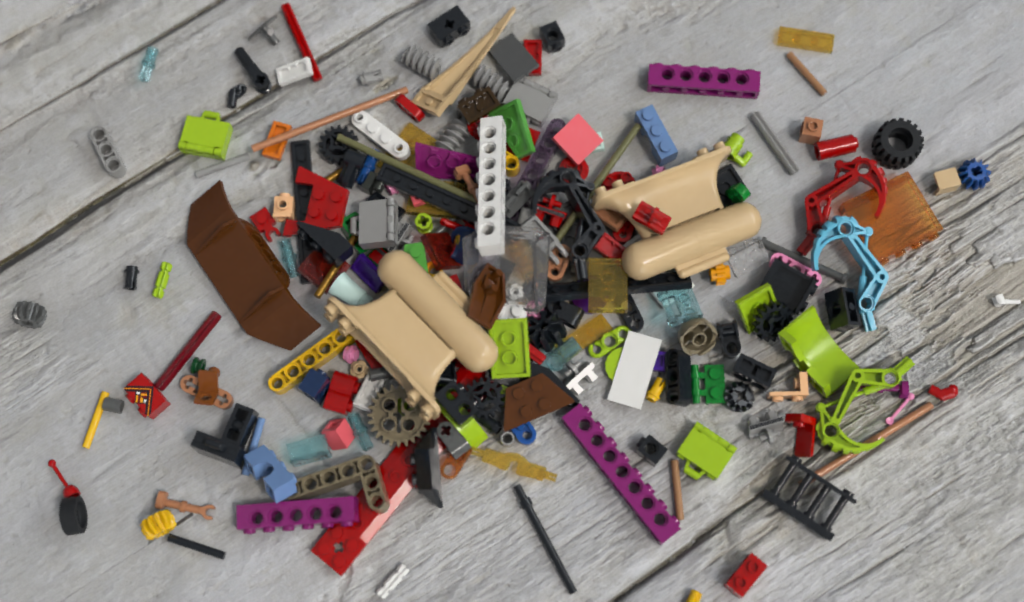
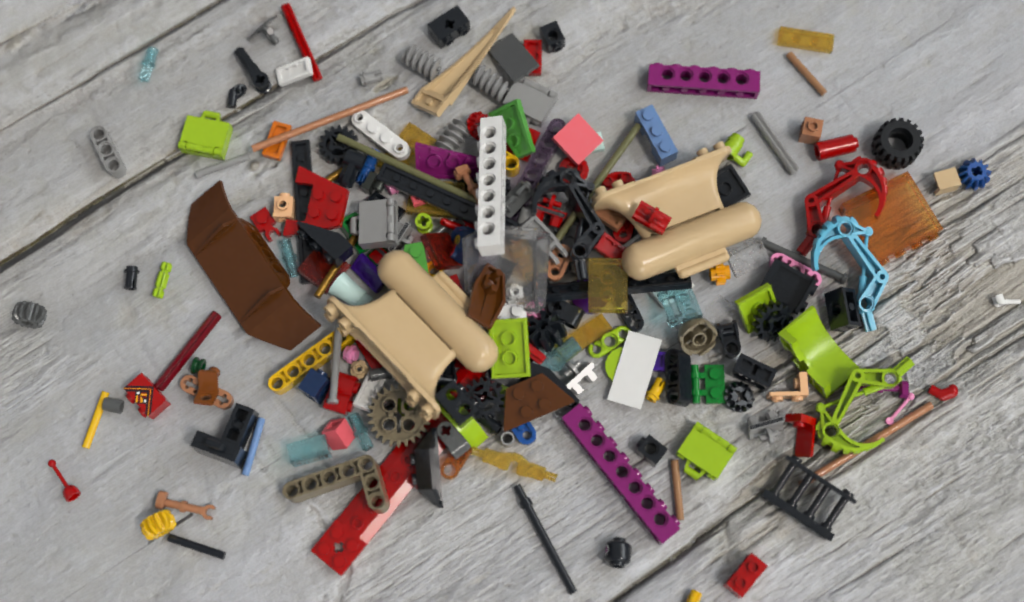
black tyre [59,496,88,536] -> none
magenta brick [236,496,359,534] -> none
medium blue arch [243,445,297,504] -> none
white axle [376,564,409,599] -> none
red beam [394,93,425,123] -> none
dark brown bracket [457,86,501,126] -> none
green beam [725,183,750,204] -> none
none -> light grey bar [327,320,342,404]
none -> black head [604,537,632,568]

